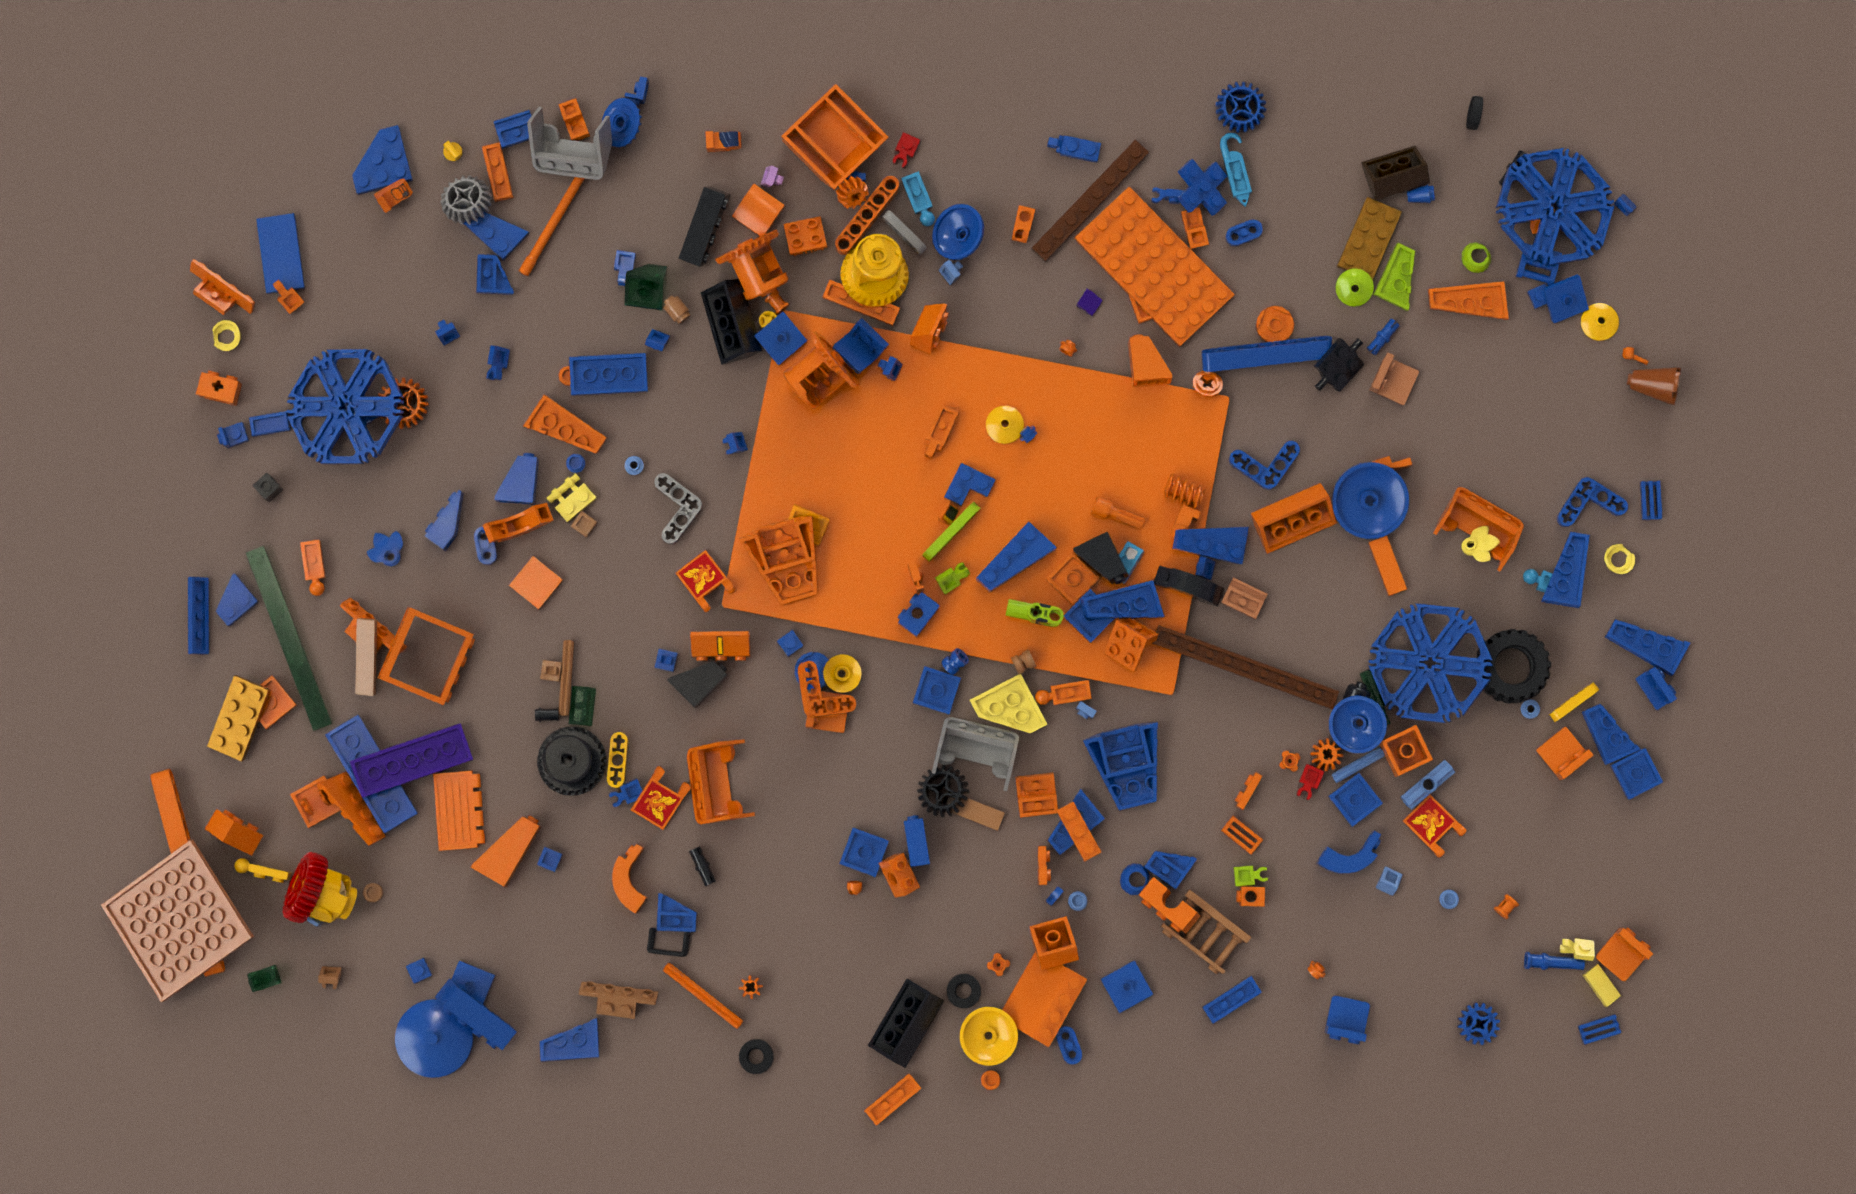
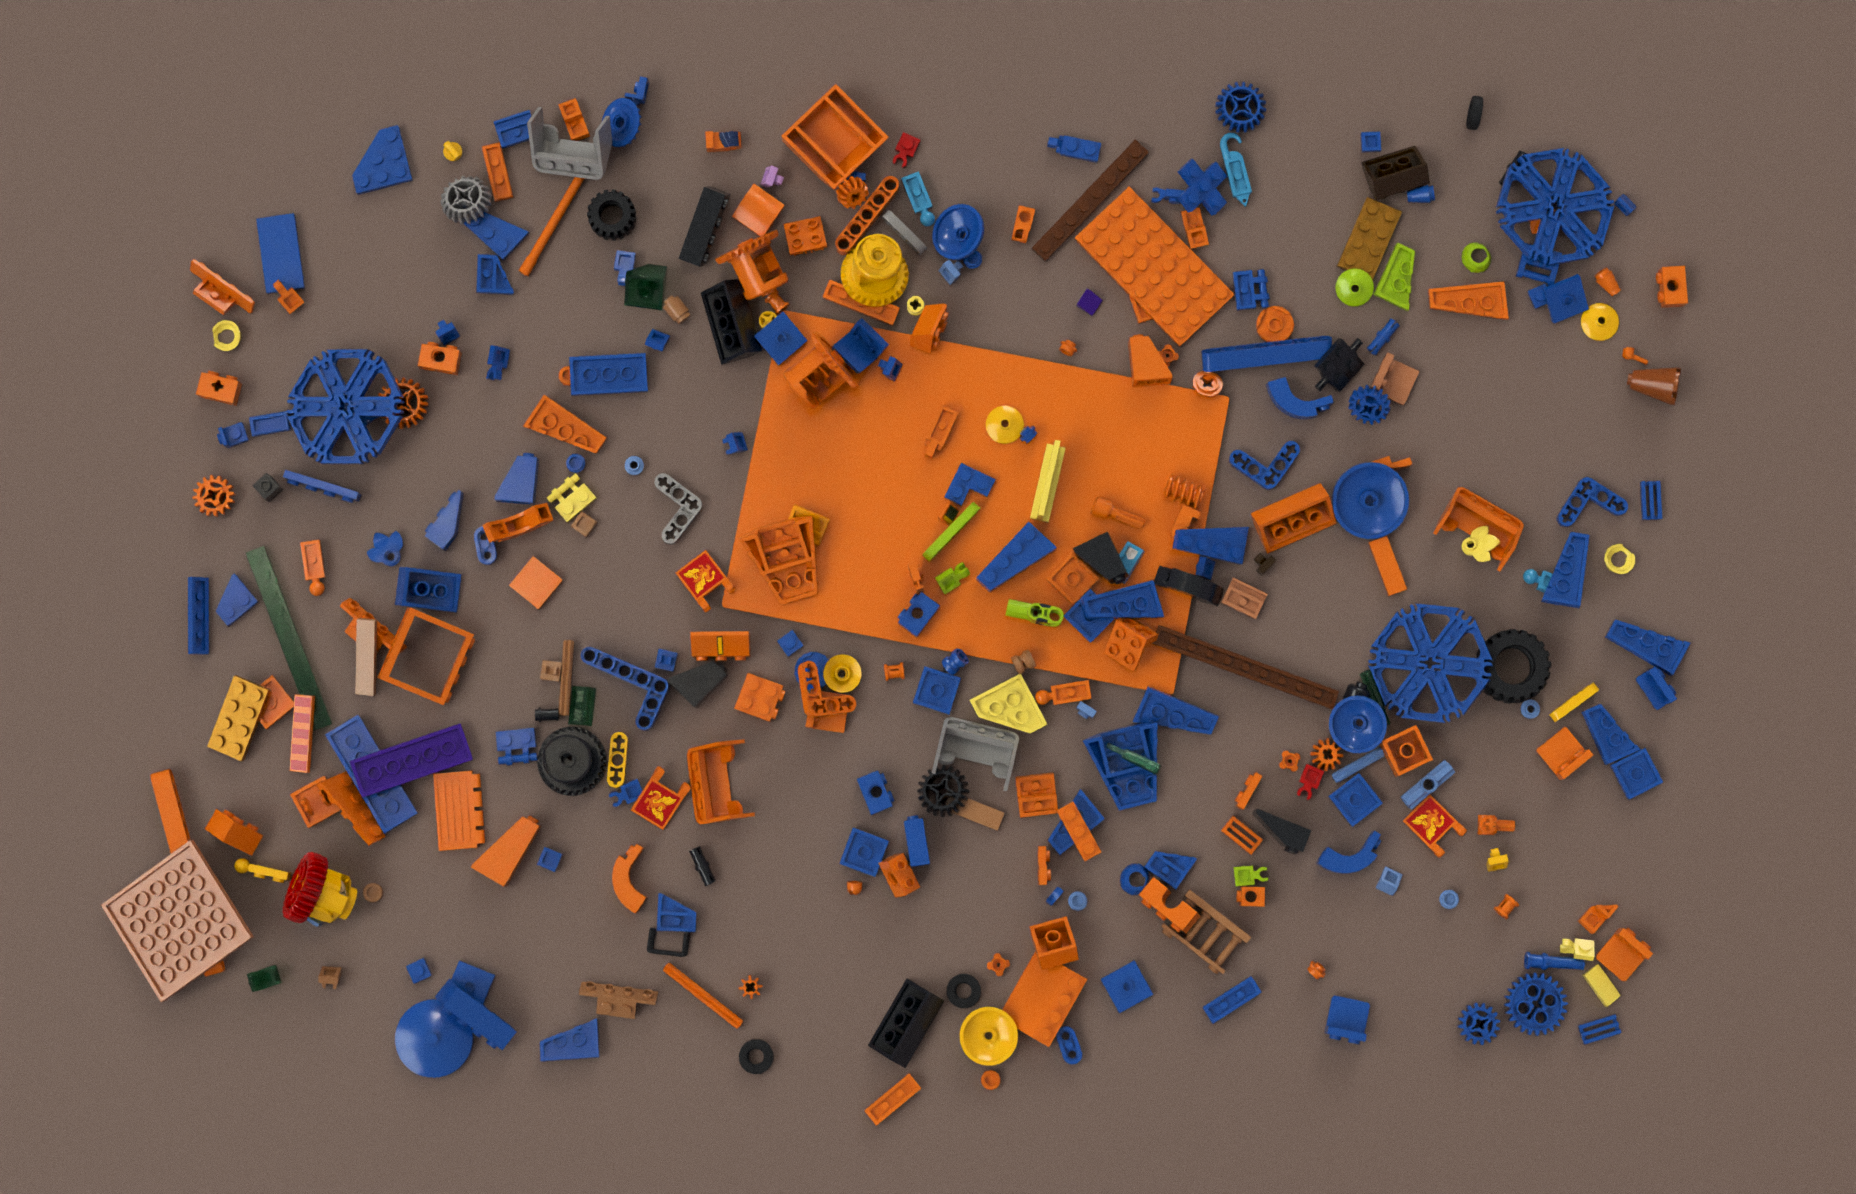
orange leg [374,179,413,213] -> none
blue plate [1225,219,1263,246] -> none
none -> orange gear [192,475,236,517]
none -> blue plate [283,470,361,503]
none -> tile [289,694,315,773]
none -> blue slope [395,567,461,612]
none -> orange brick [418,342,462,375]
none -> blue plate [496,728,537,766]
none -> blue beam [581,647,670,731]
none -> black tyre [587,189,637,241]
none -> orange plate [734,673,786,722]
none -> blue brick [857,770,894,815]
none -> orange bush [884,662,905,681]
none -> light yellow bush [907,296,924,316]
none -> blue plate [963,250,982,269]
none -> light yellow fence [1030,440,1066,523]
none -> clear green axle [1106,743,1162,775]
none -> blue wing [1133,686,1219,735]
none -> orange plate [1158,344,1179,367]
none -> blue plate [1232,269,1270,311]
none -> black slope [1252,809,1311,855]
none -> dark brown tile [1253,553,1276,576]
none -> blue arch [1266,377,1334,419]
none -> blue gear [1348,385,1391,425]
none -> blue tile [1360,131,1381,153]
none -> orange axle [1477,815,1515,835]
none -> yellow tile [1486,848,1509,872]
none -> blue gear [1504,972,1568,1036]
none -> orange slope [1578,905,1619,934]
none -> orange cone [1594,267,1621,296]
none -> orange brick [1656,266,1688,308]

